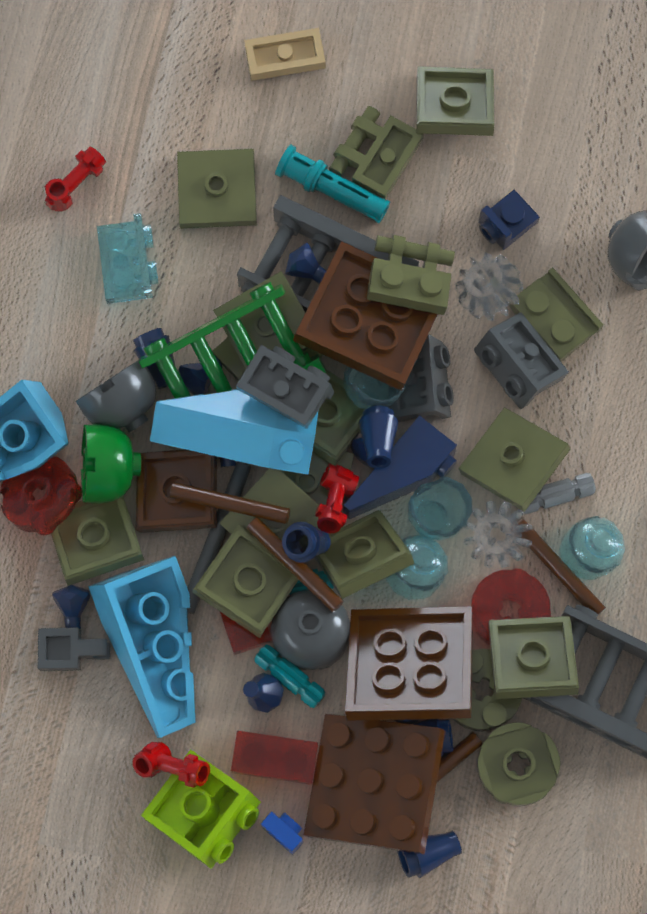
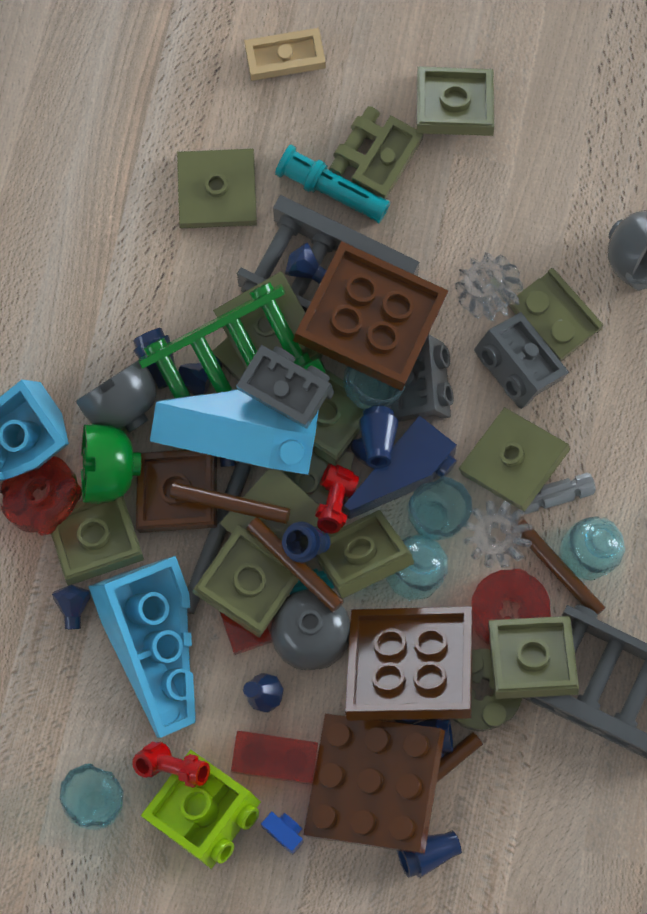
dark grey plate [38,628,111,671] -> none
red bar [44,146,106,212] -> none
clear light blue bracket [97,213,159,304] -> none
teal axle [254,644,326,708] -> none
olive plate [367,235,455,315] -> none
olive plate [477,722,560,806] -> none
dark blue bracket [478,189,540,250] -> none
none -> clear light blue hair [60,764,124,830]

